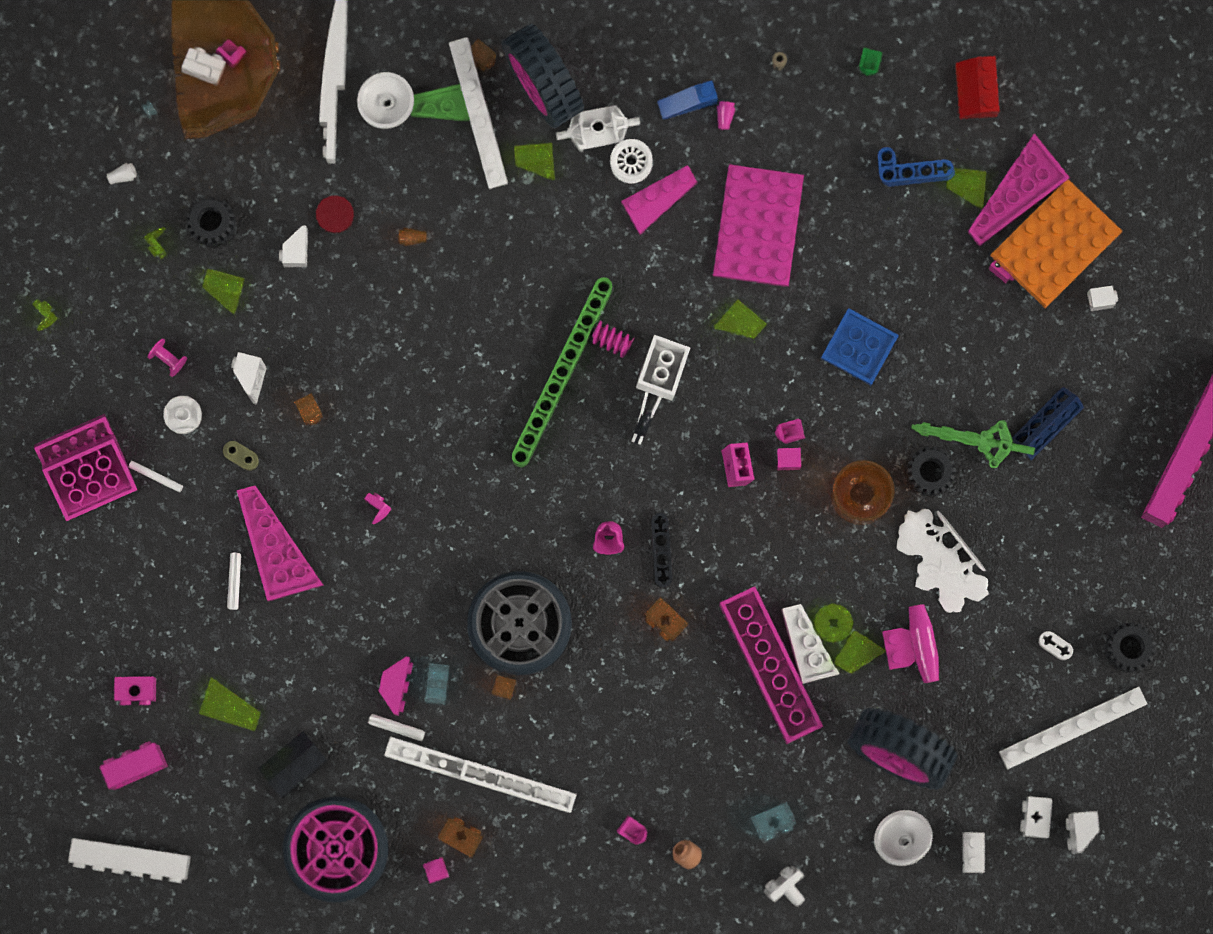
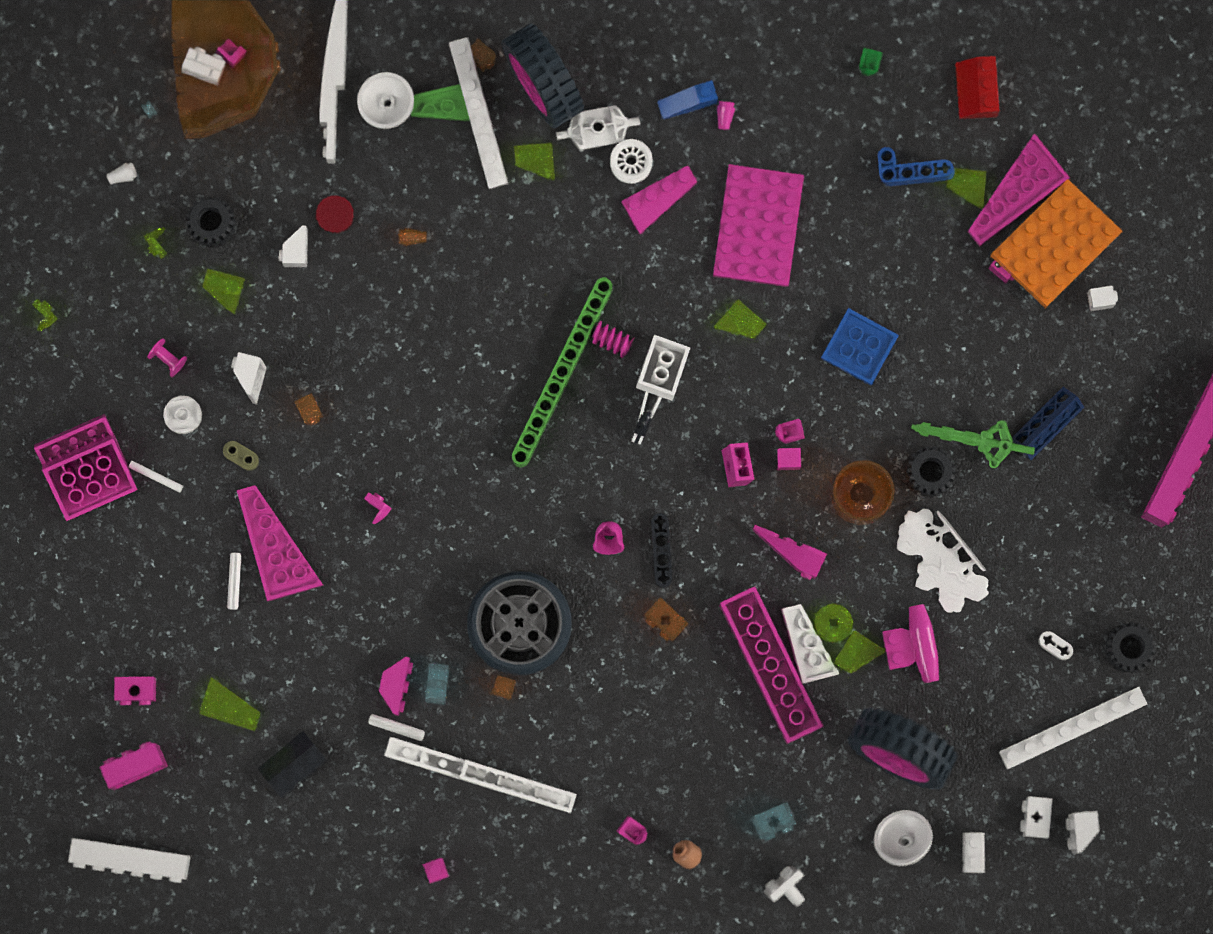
wheel [283,796,388,903] -> none
clear orange brick [438,817,484,858] -> none
dark tan pin [772,52,787,70] -> none
none -> dark pink wedge [753,525,827,580]

